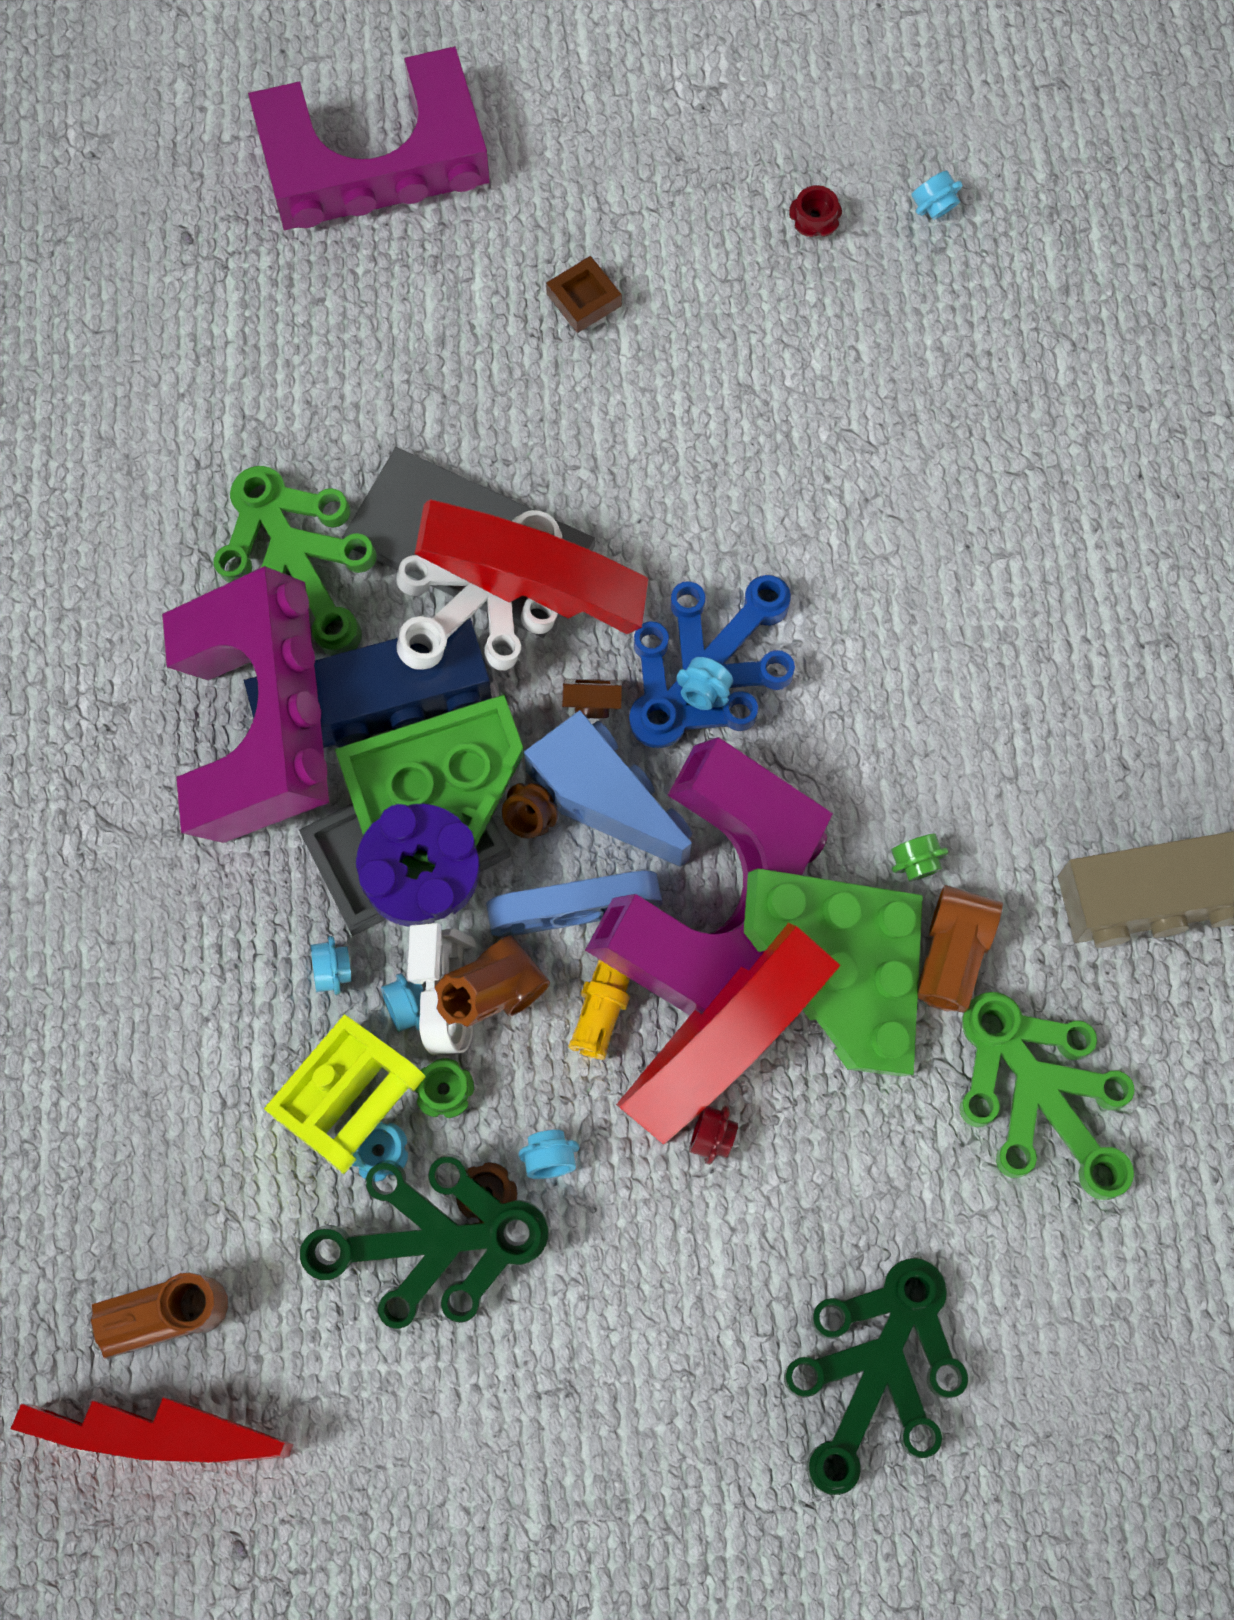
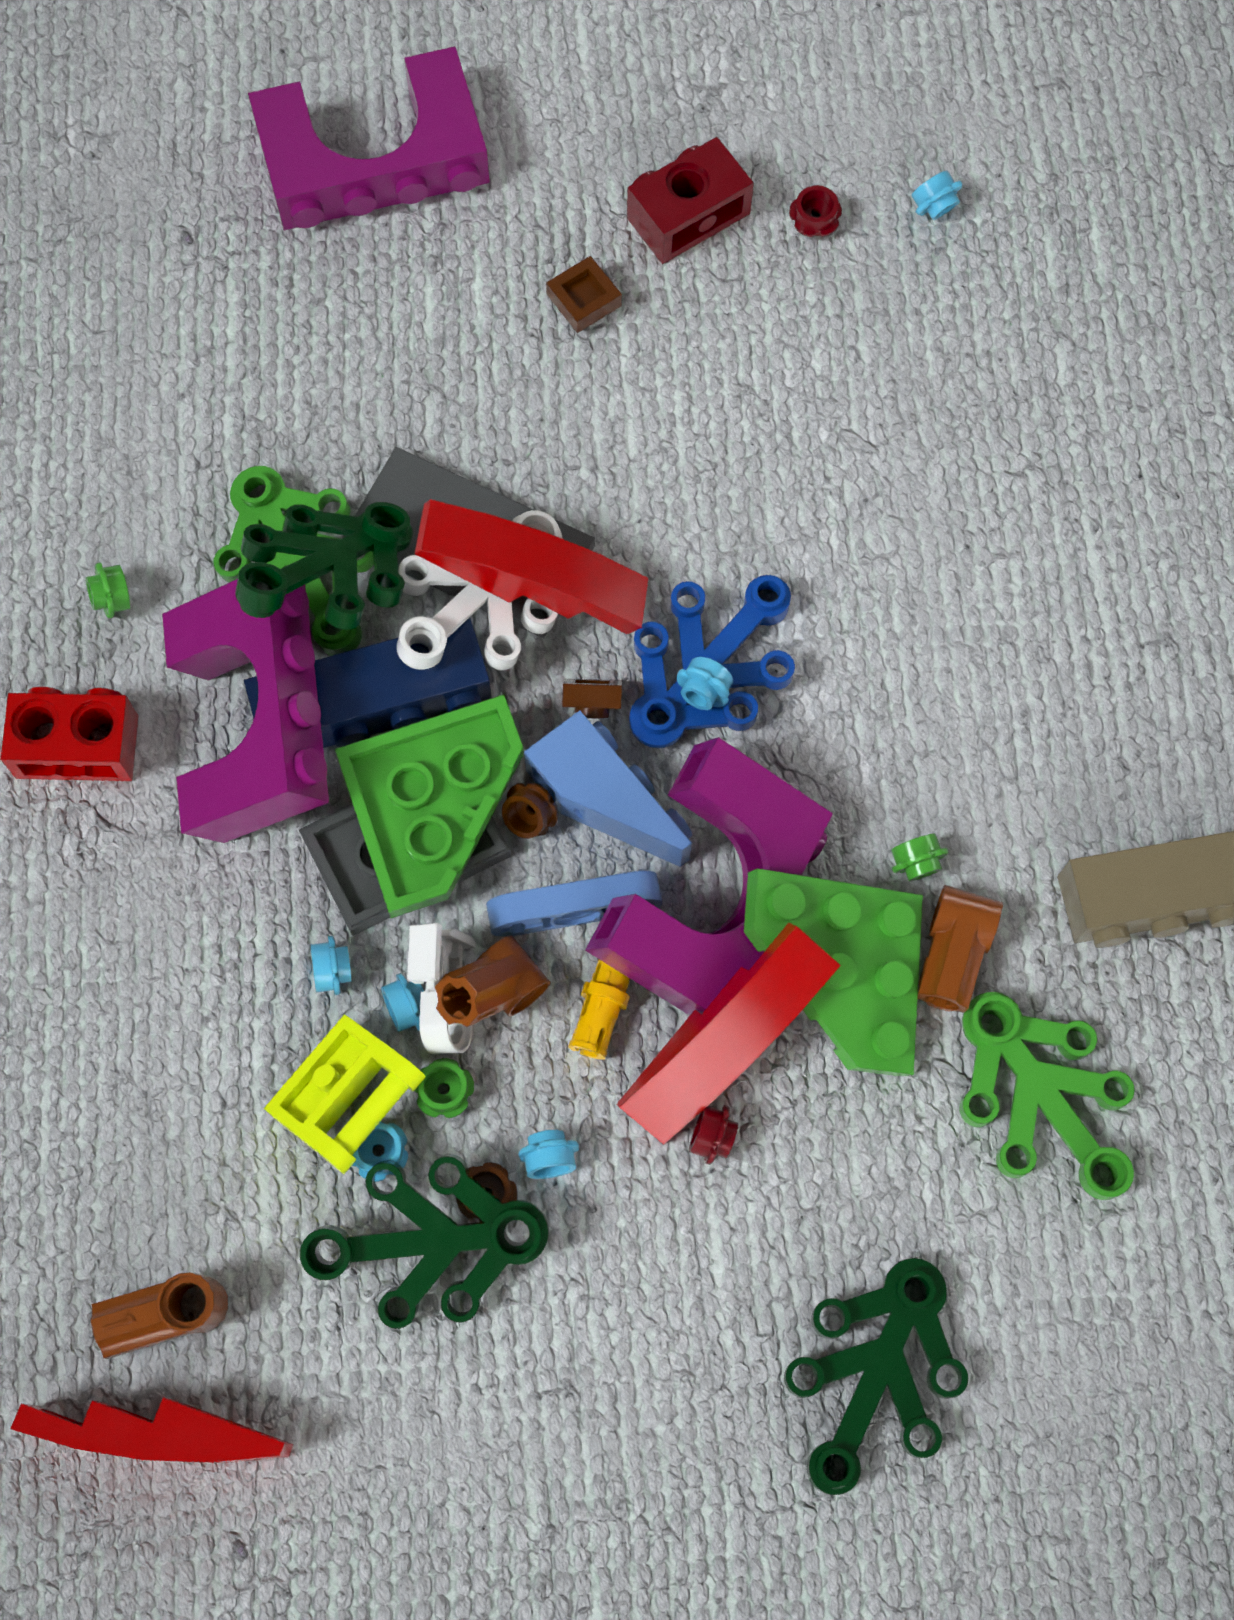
dark purple plate [356,804,480,927] -> none
none -> red brick [0,687,139,781]
none -> bright green plate [85,562,130,618]
none -> dark green plant [235,502,413,630]
none -> dark red brick [627,137,754,265]

